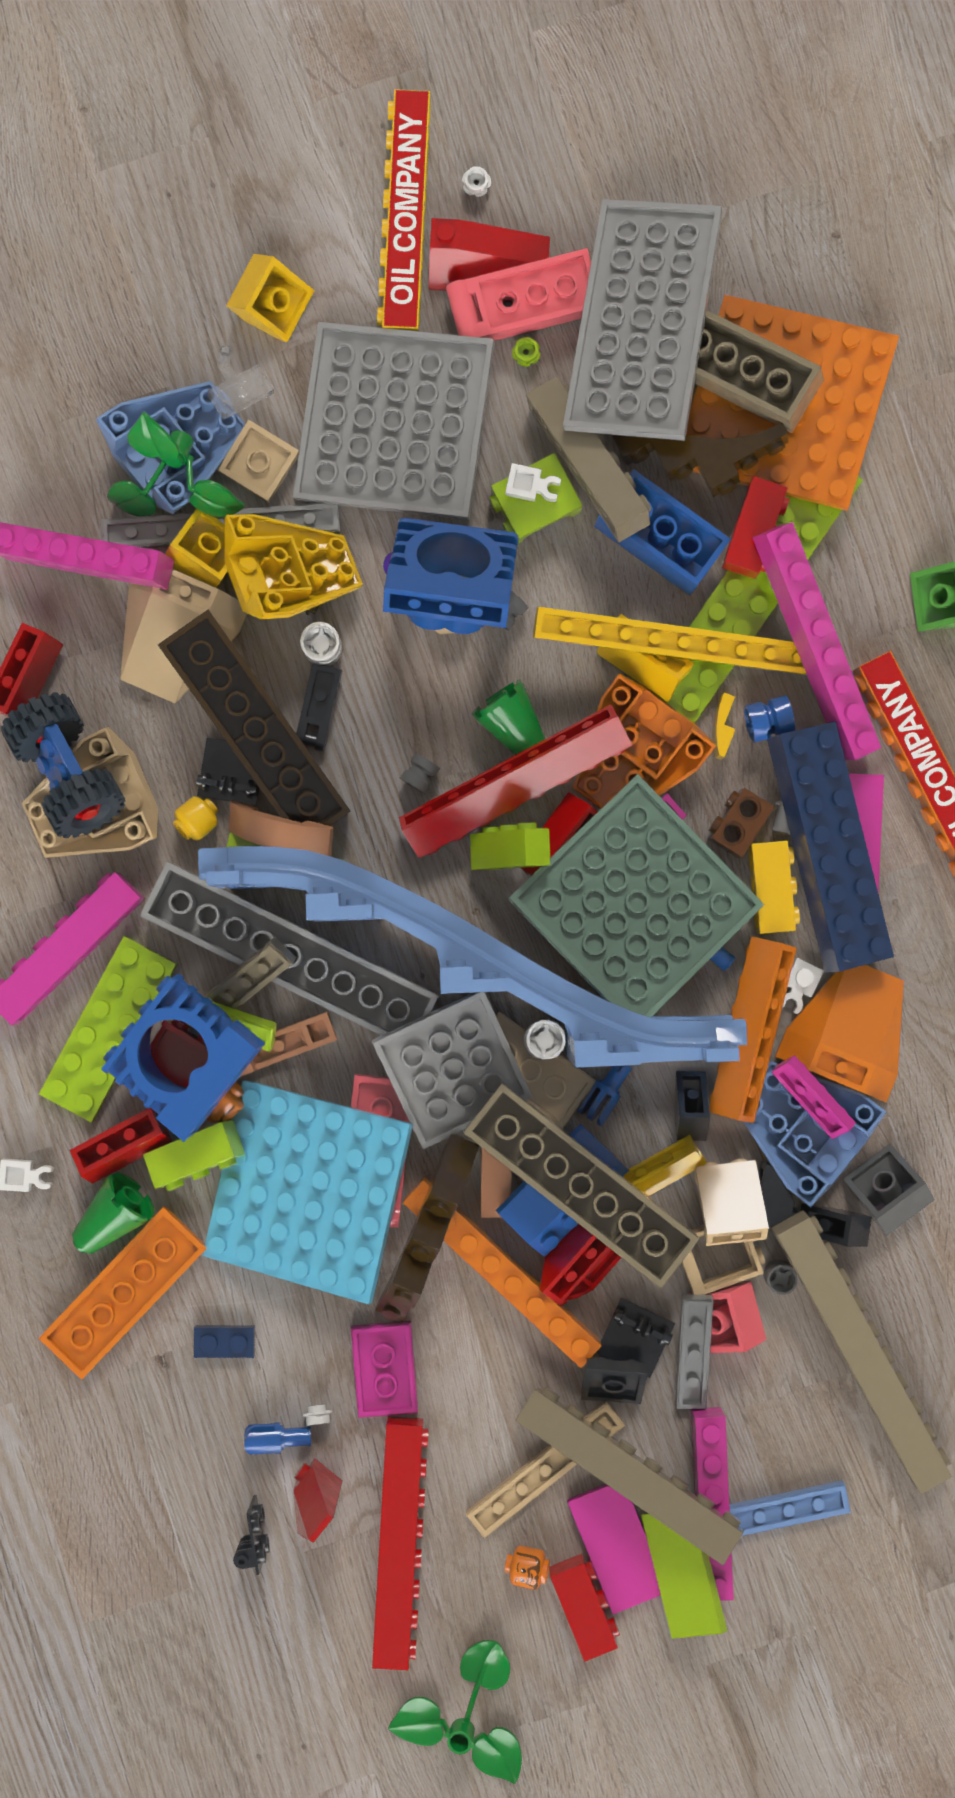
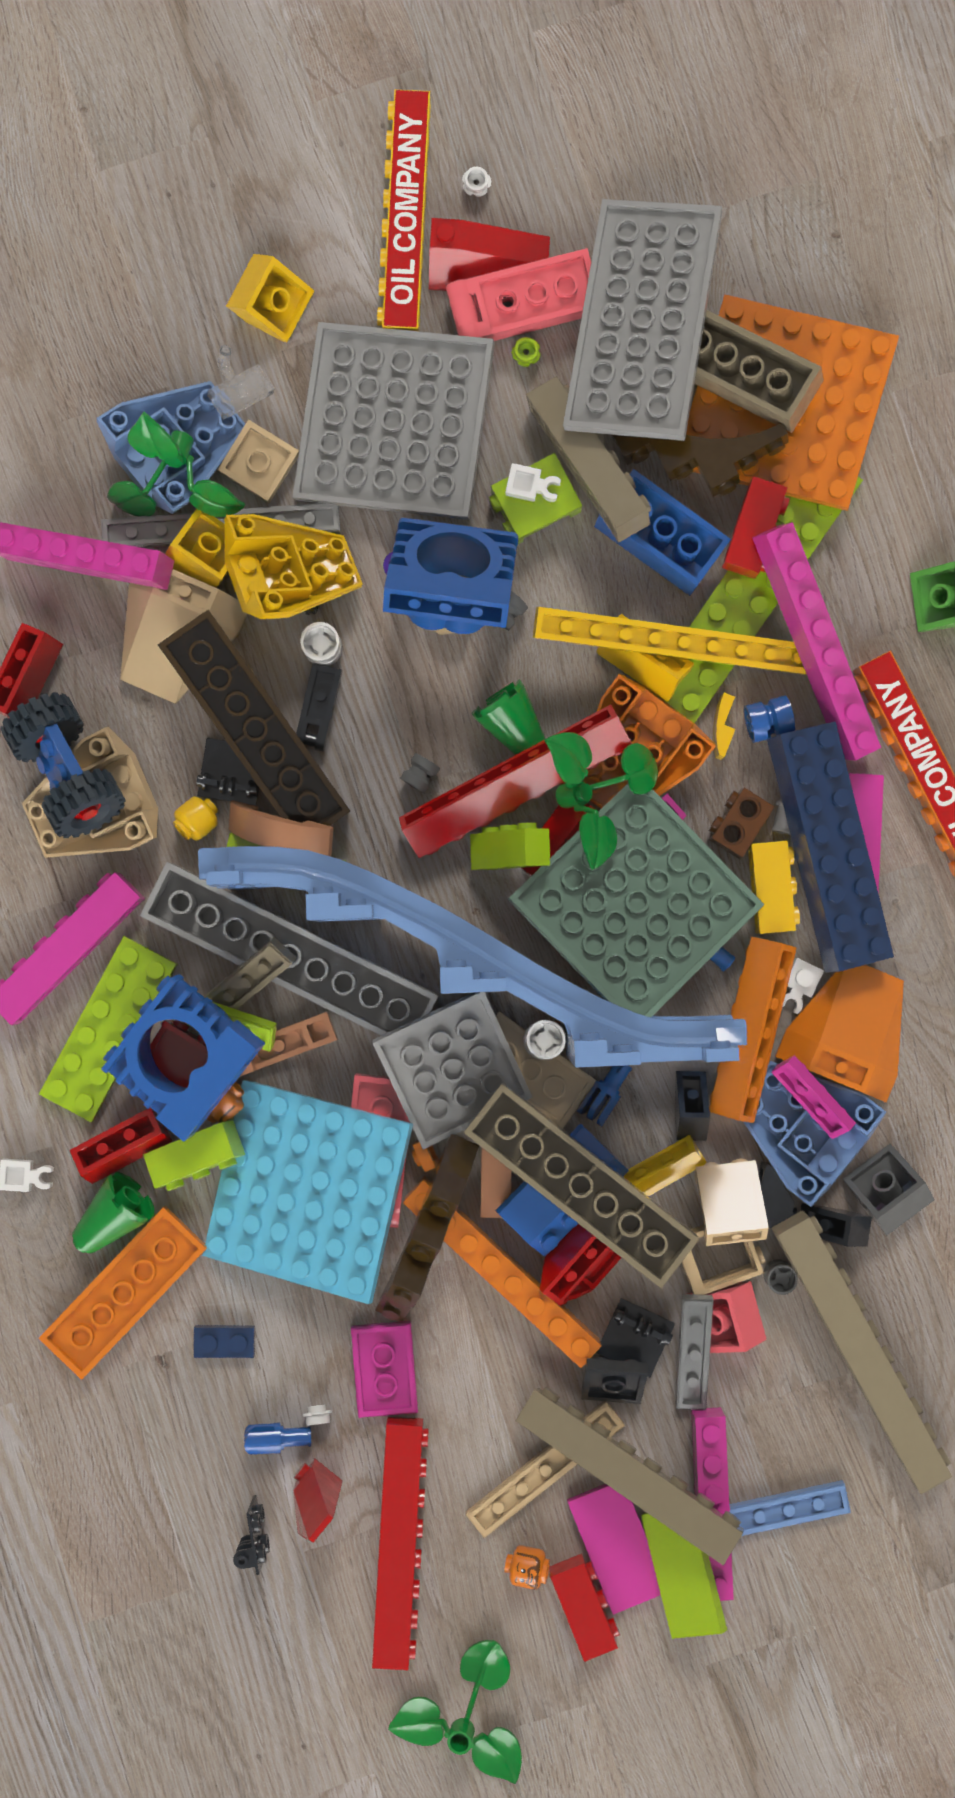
none -> orange plate [412,1140,439,1172]
none -> green plant [544,732,658,870]

